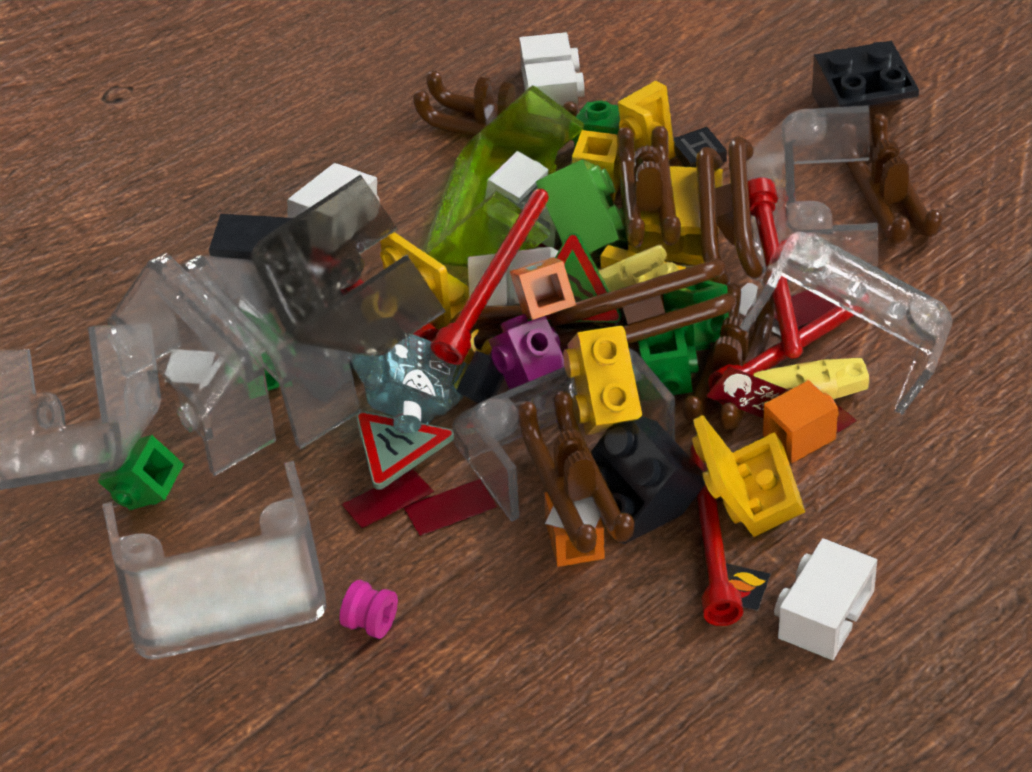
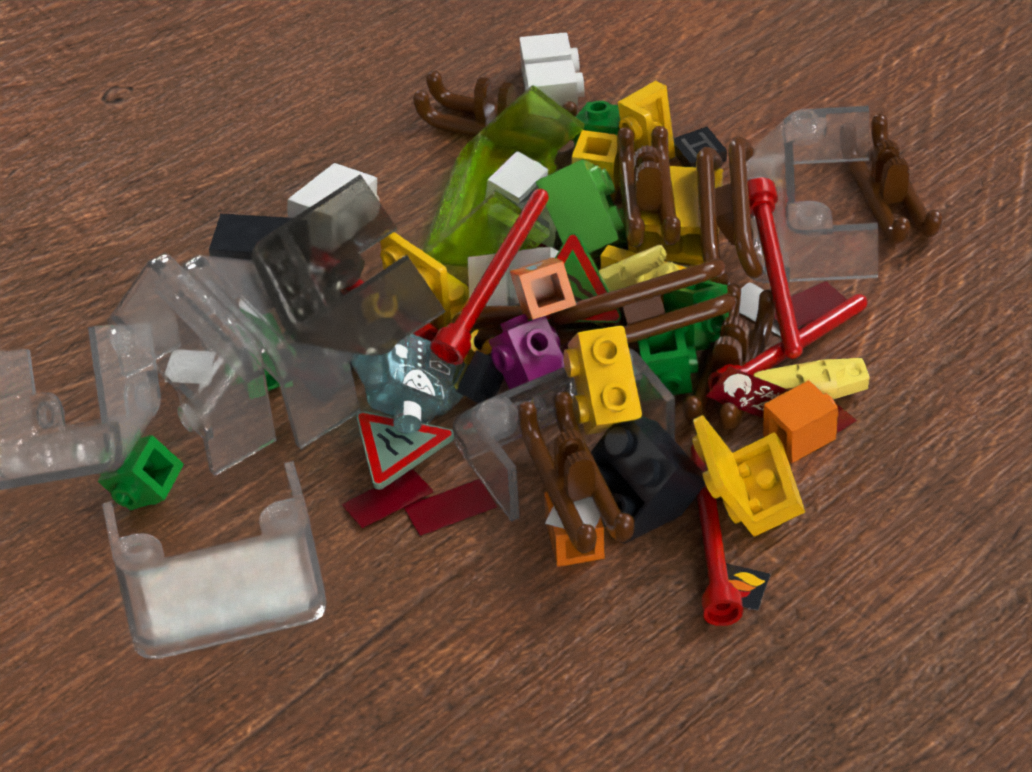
dark pink wheel [339,580,398,639] -> none
clear windscreen [739,231,953,415] -> none
white piece [774,538,877,660] -> none
black slope [812,40,919,117] -> none

